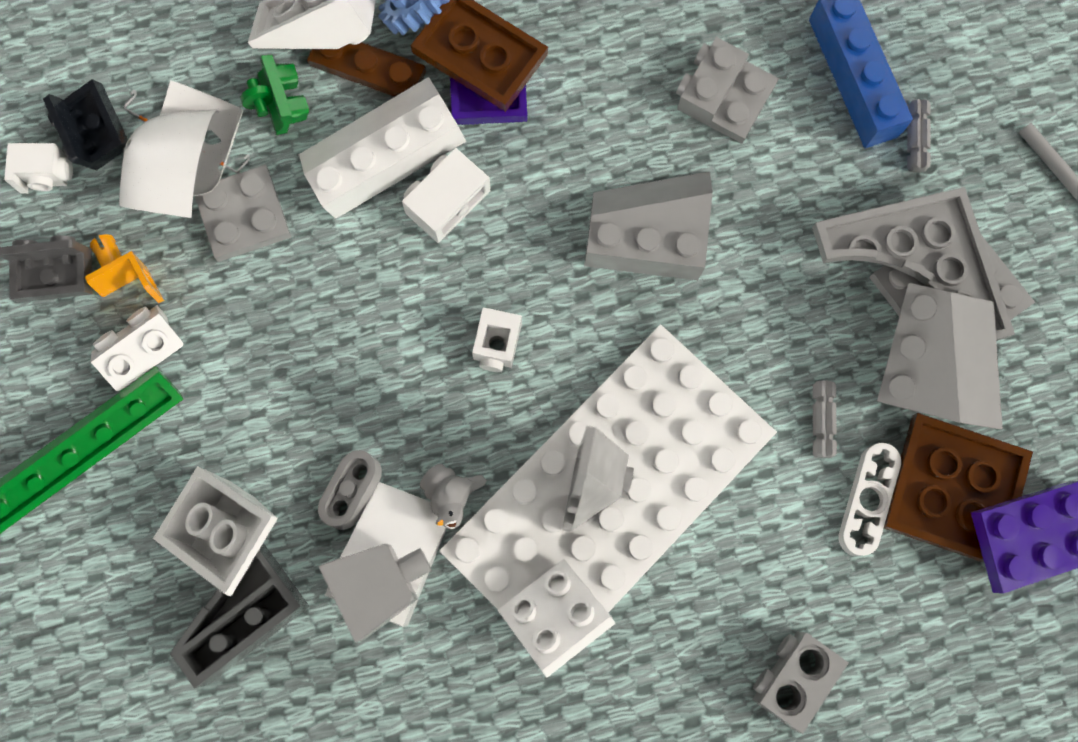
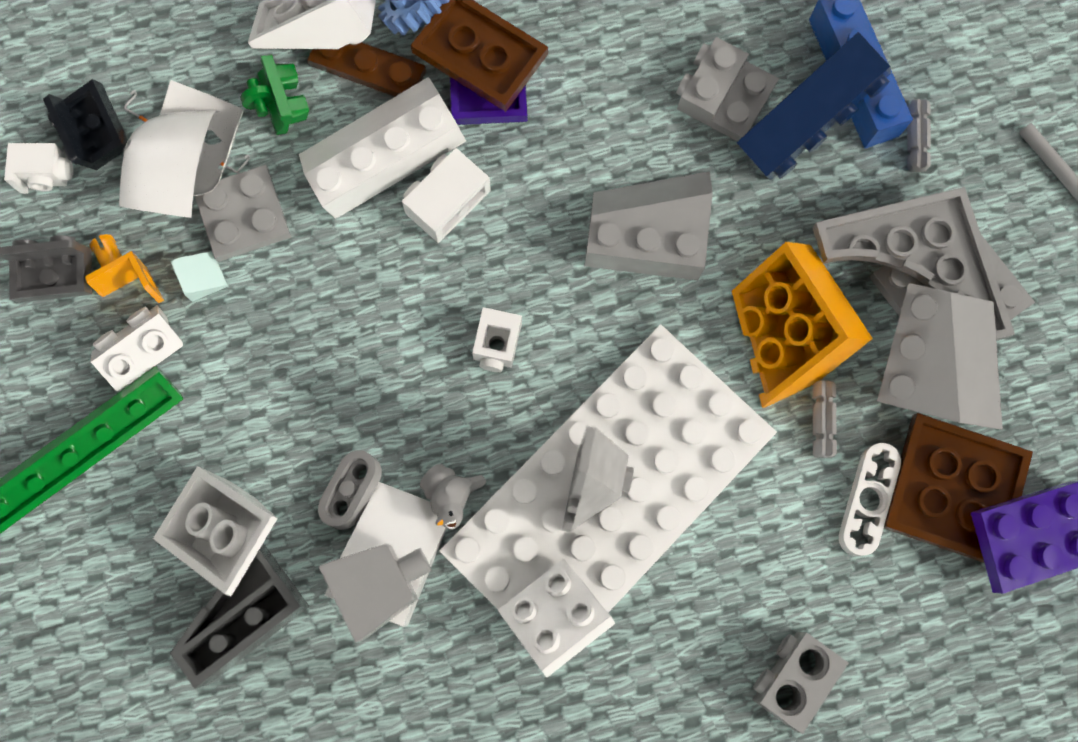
none -> light aqua slope [171,251,228,302]
none -> light orange wedge [732,242,873,408]
none -> dark blue brick [736,32,891,180]

